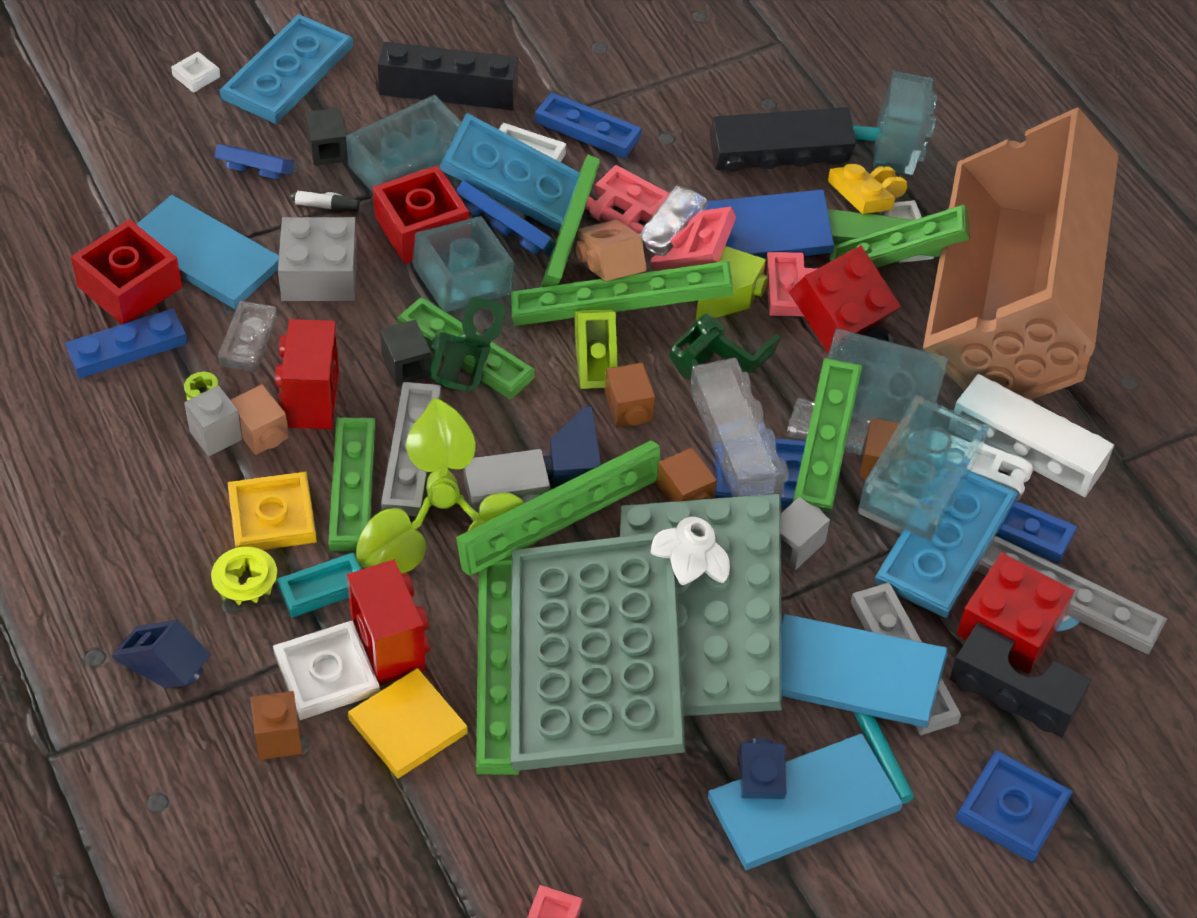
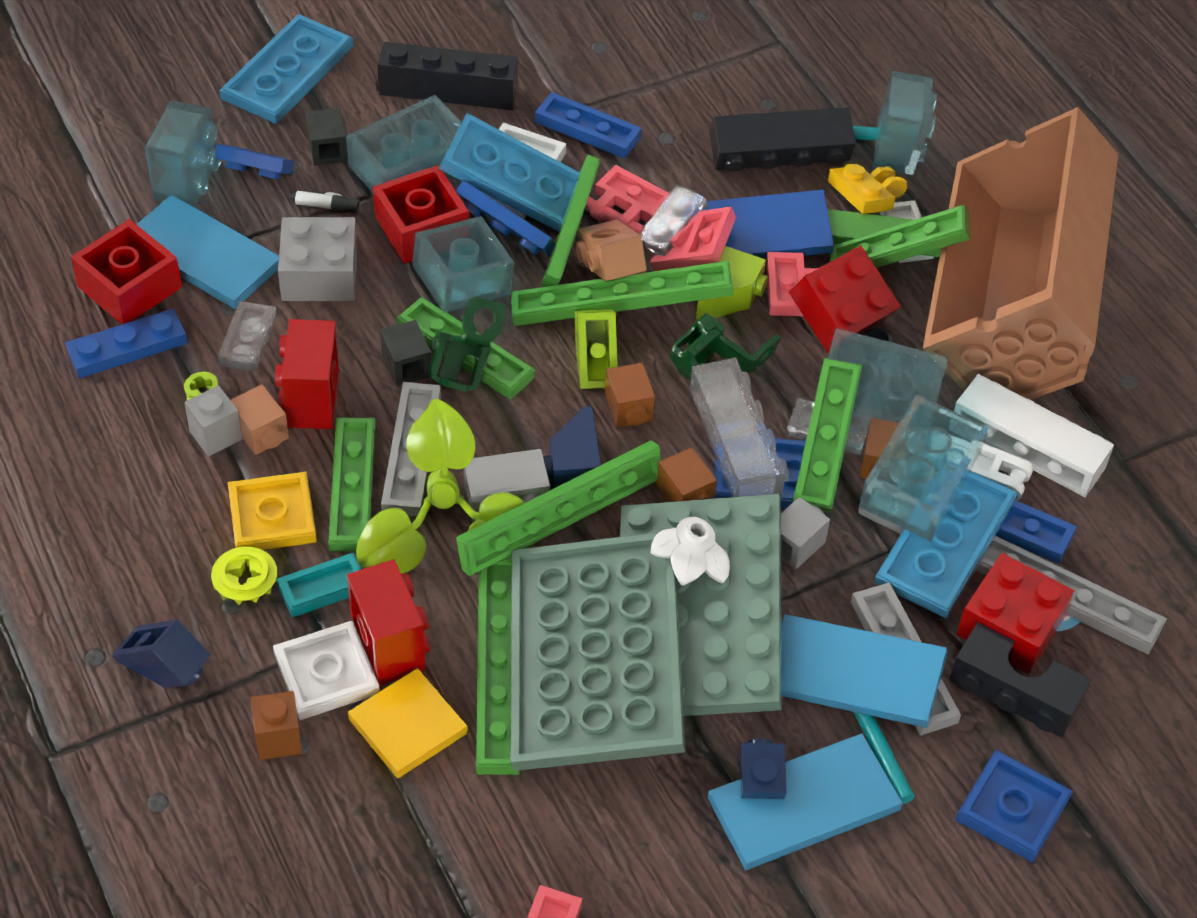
white tile [171,52,220,93] -> none
none -> clear light blue brick [145,100,221,207]

